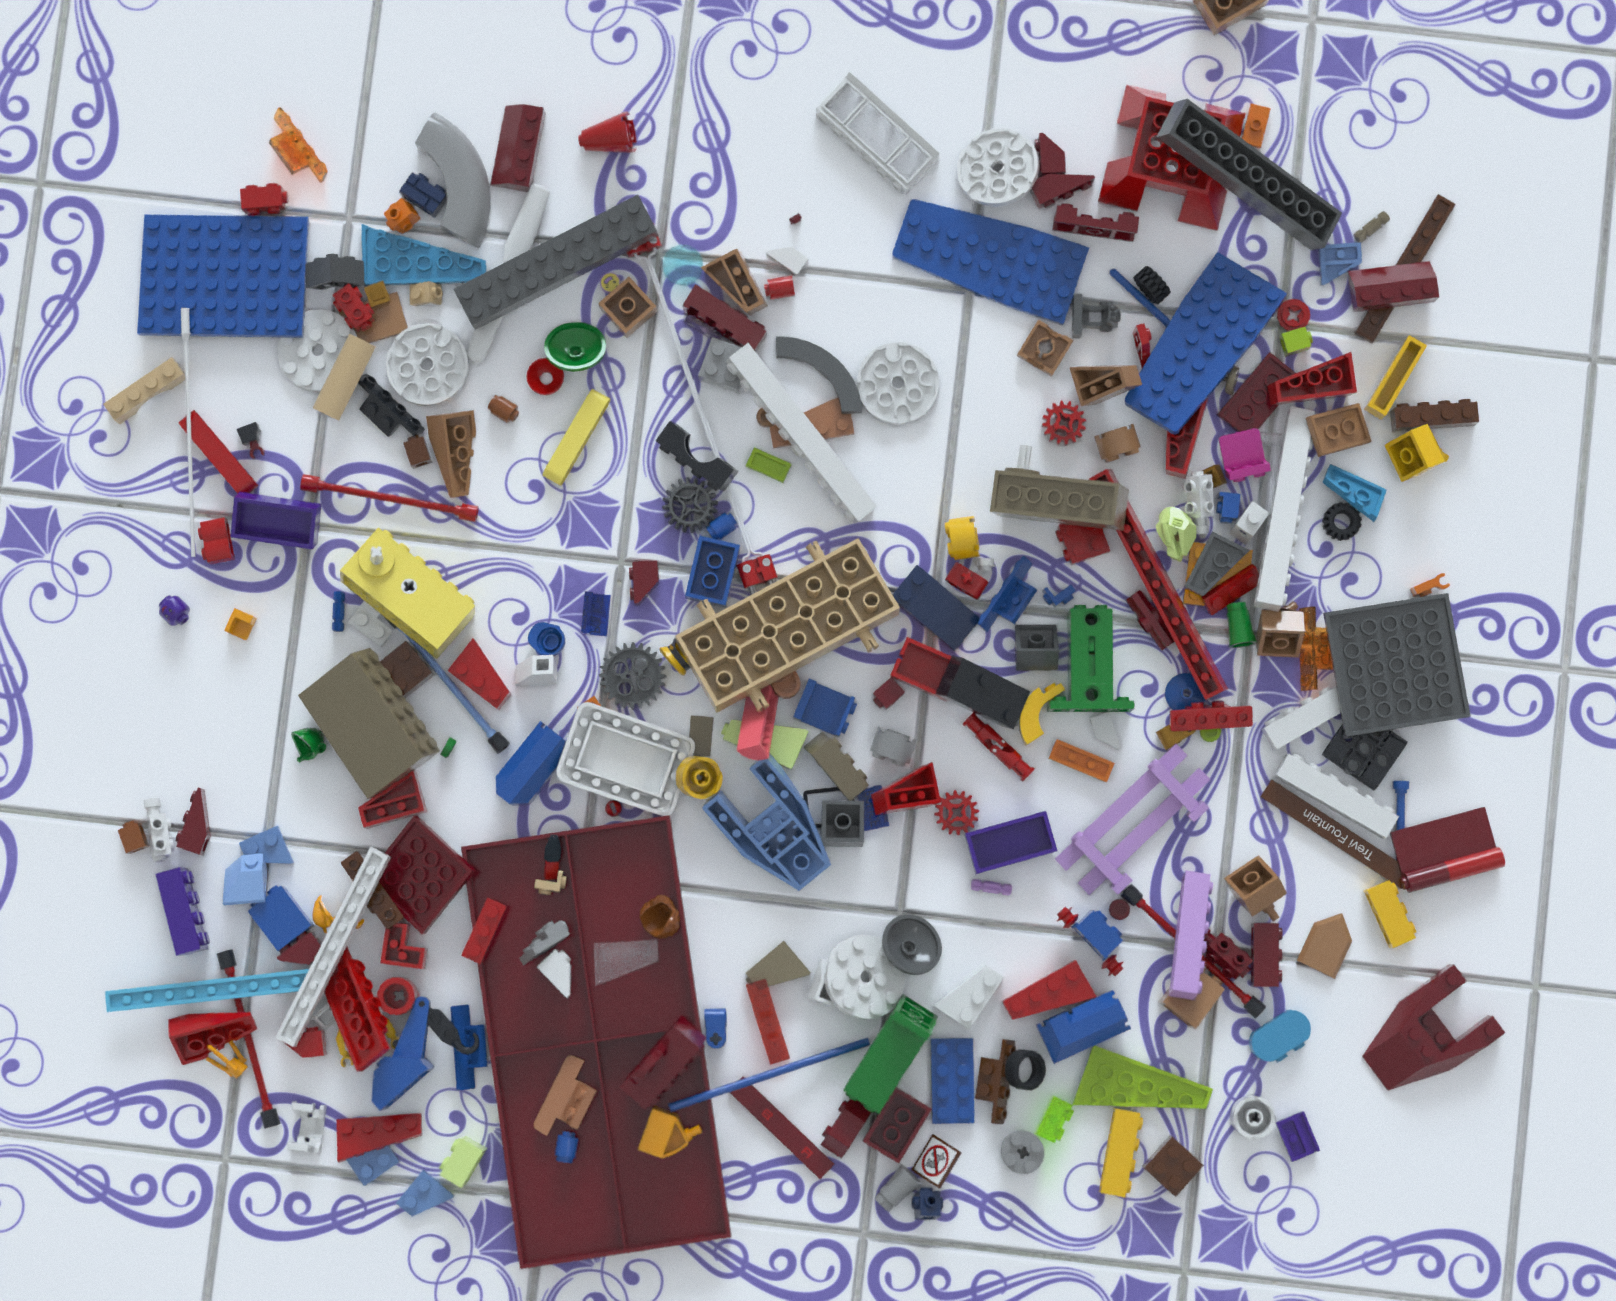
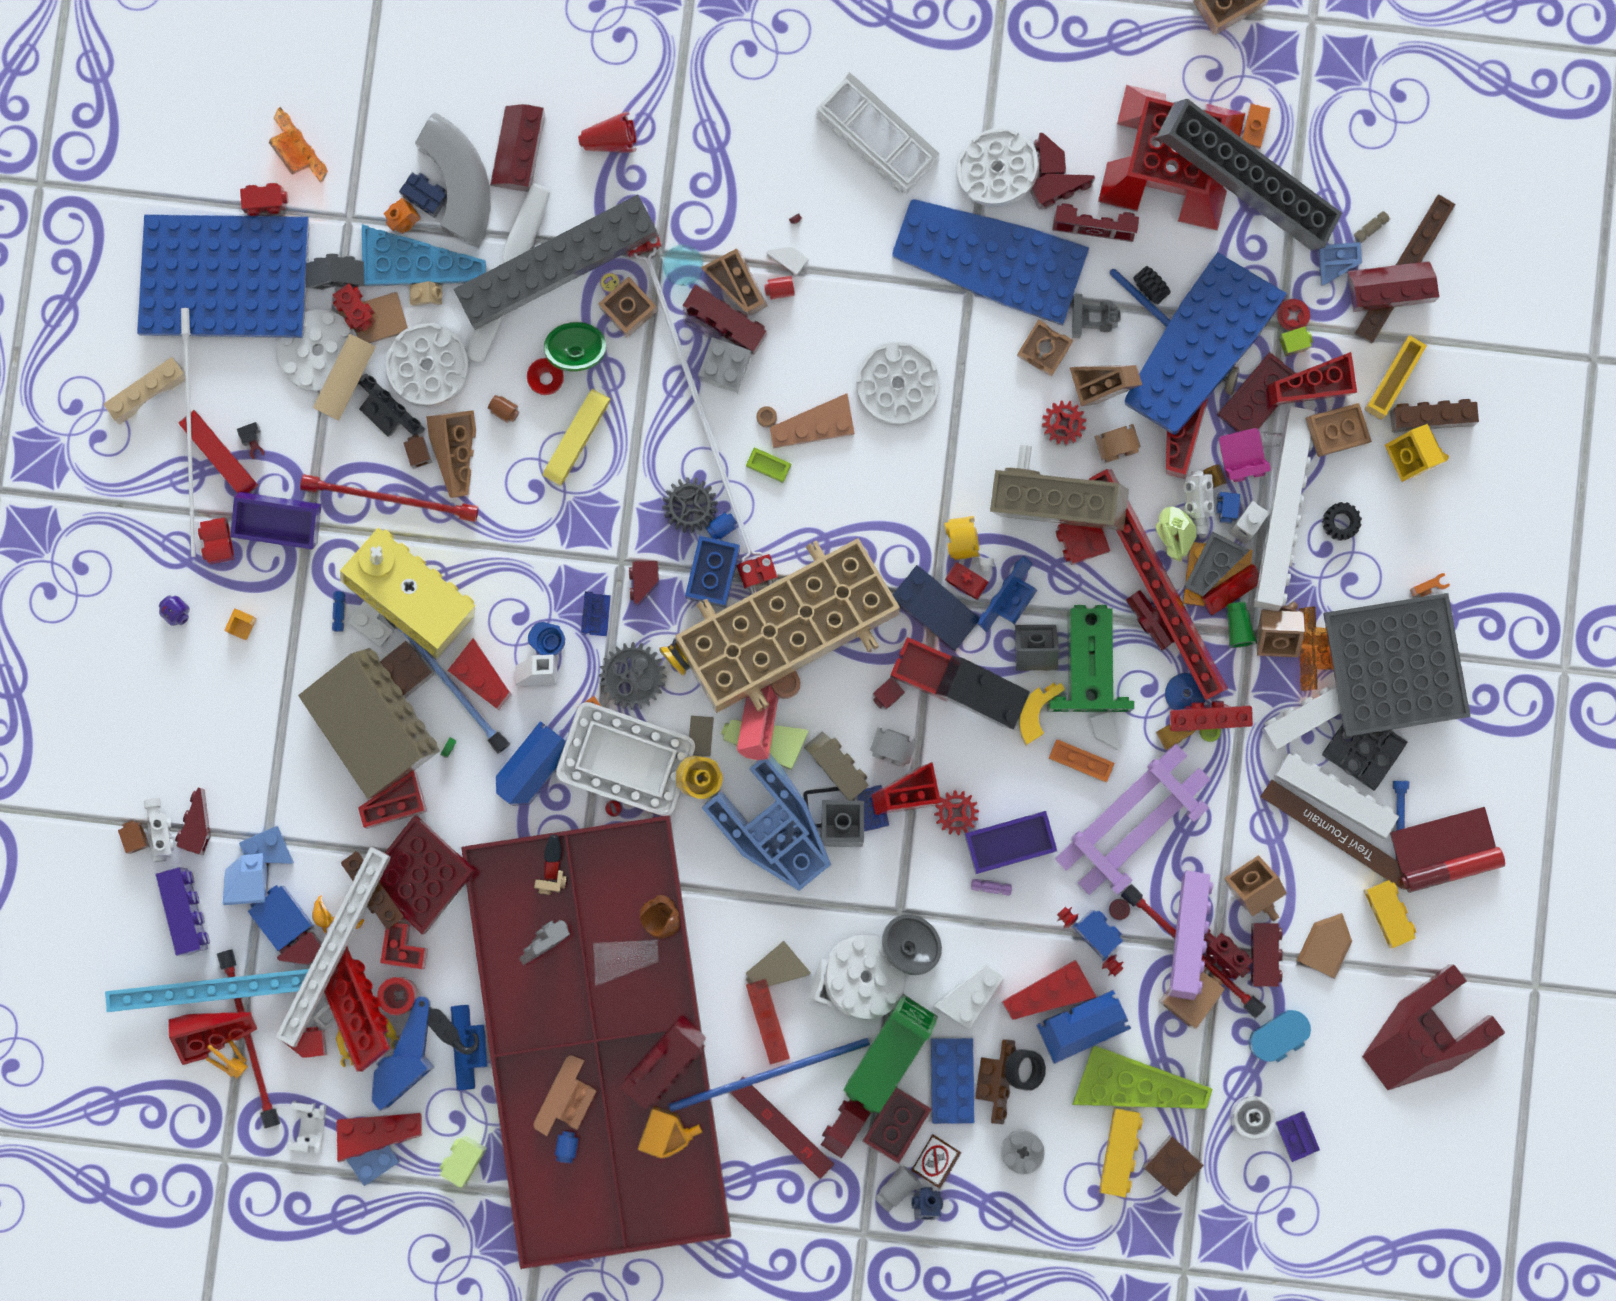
green helmet [291,728,327,763] -> none
pearl gold tile [364,280,390,307] -> none
medium blue wing [396,1170,455,1217] -> none
red plate [461,898,507,964] -> none
white slope [537,949,571,999] -> none
black arch [655,421,739,491] -> none
blue piece [704,1008,727,1049] -> none
white brick [726,343,877,524] -> none
dark grey tile [776,336,862,414] -> none
blue panel [793,678,857,737] -> none
red piece [962,713,1035,782] -> none
clear neon green brick [1034,1095,1074,1144] -> none
blue bracket [1042,585,1076,608] -> none
red wing [1132,323,1152,368] -> none
dark azure wing [1322,464,1387,522] -> none

